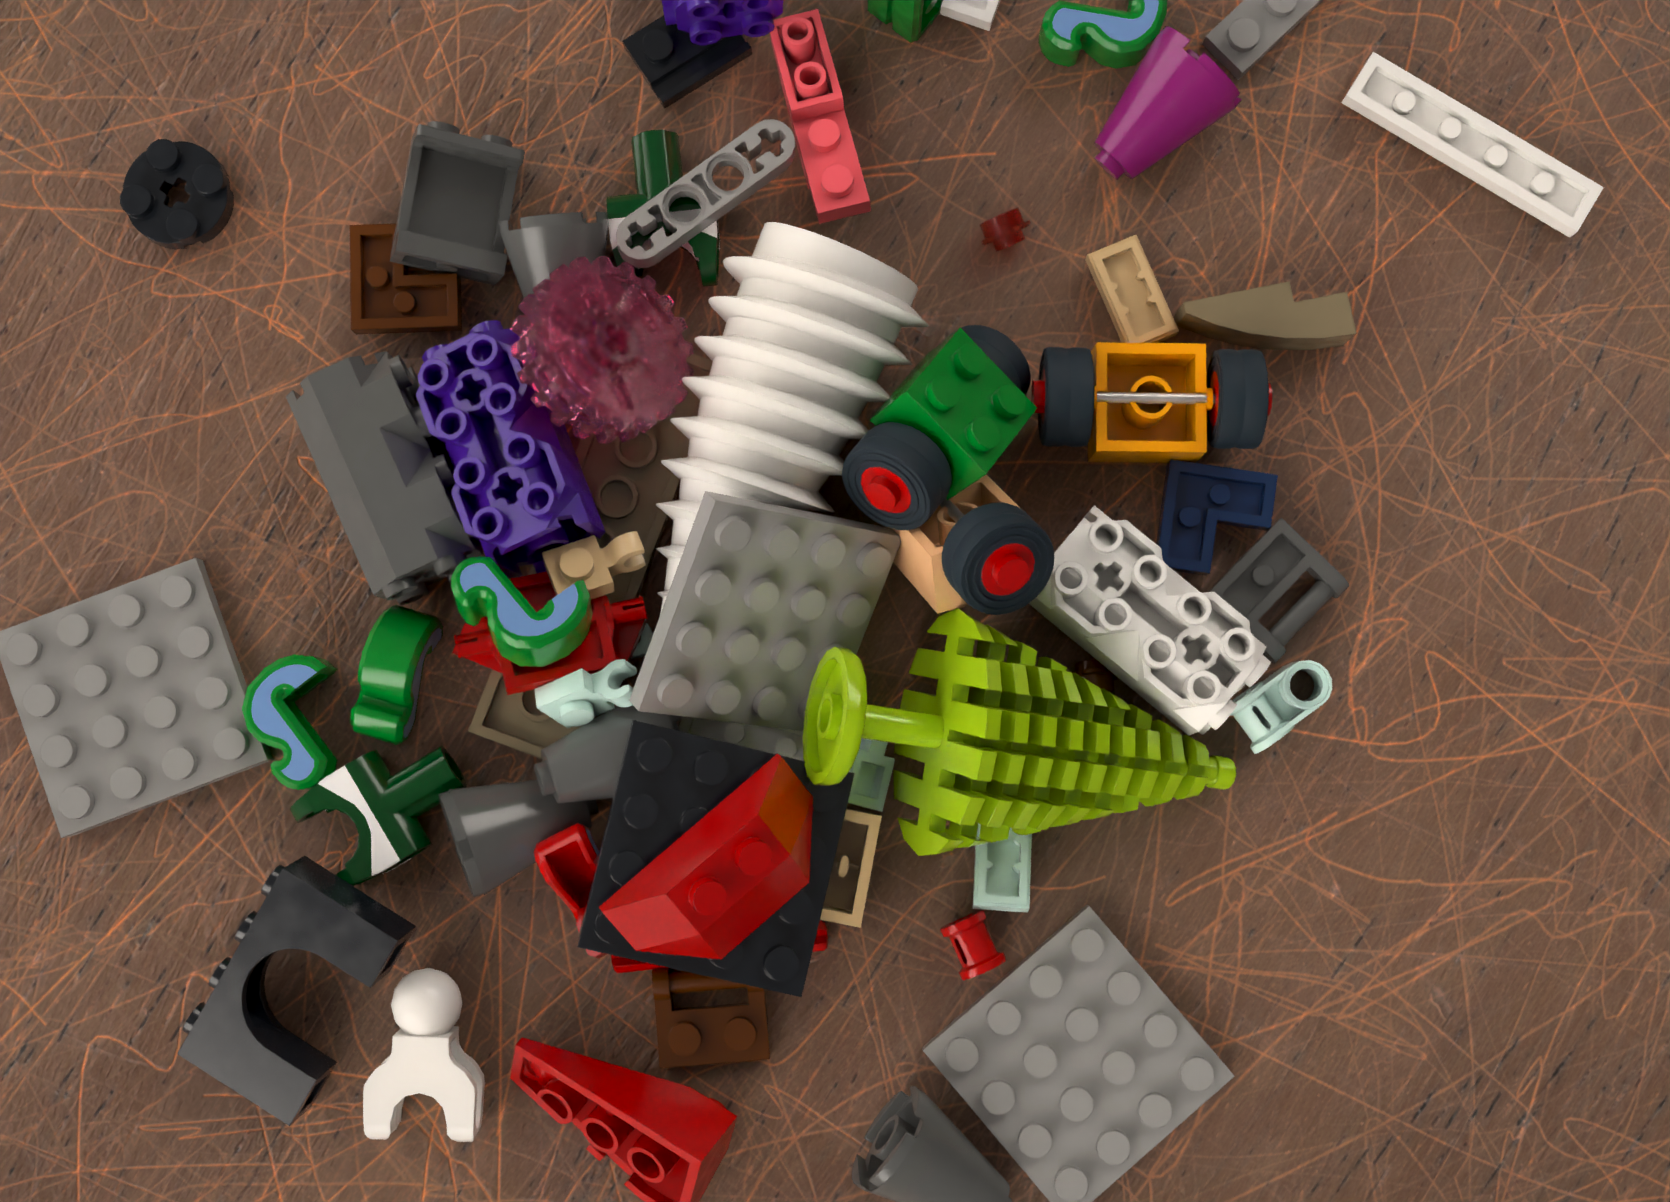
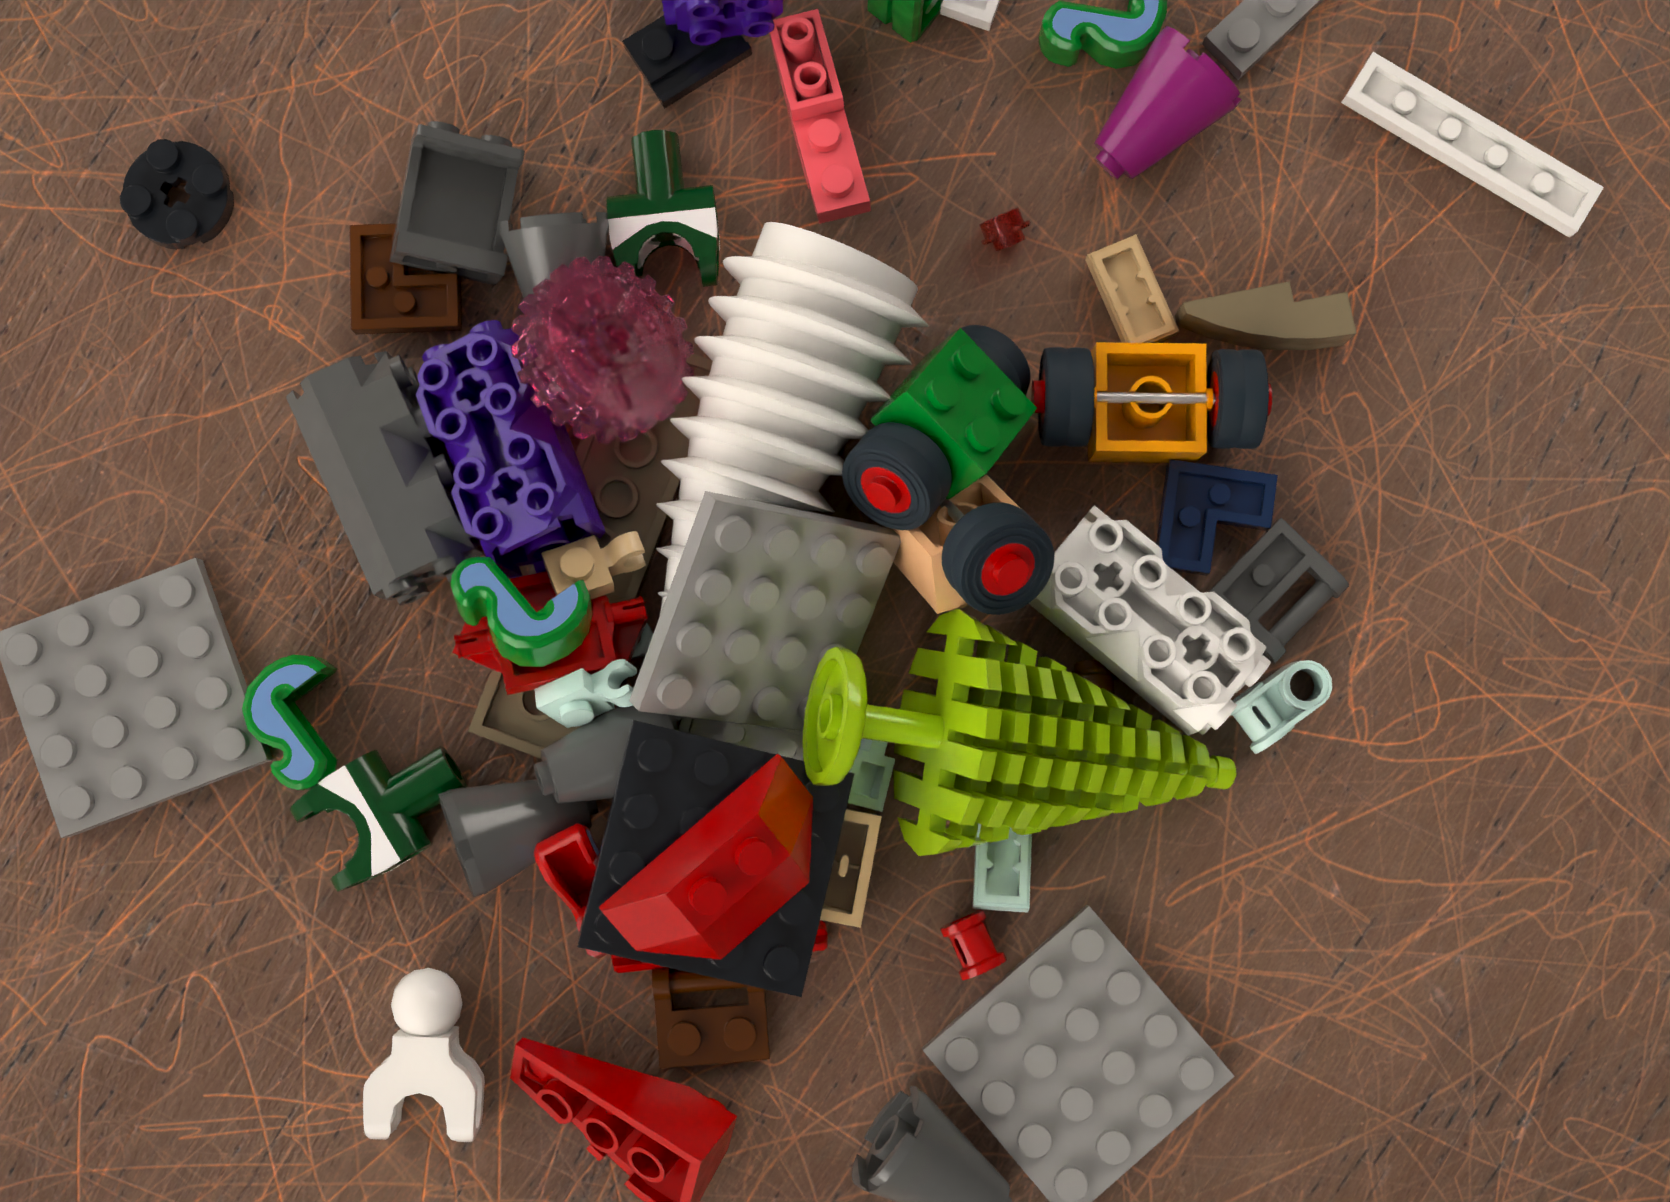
black arch [177,856,416,1126] -> none
green animal [350,604,443,745] -> none
light grey beam [616,119,795,268] -> none

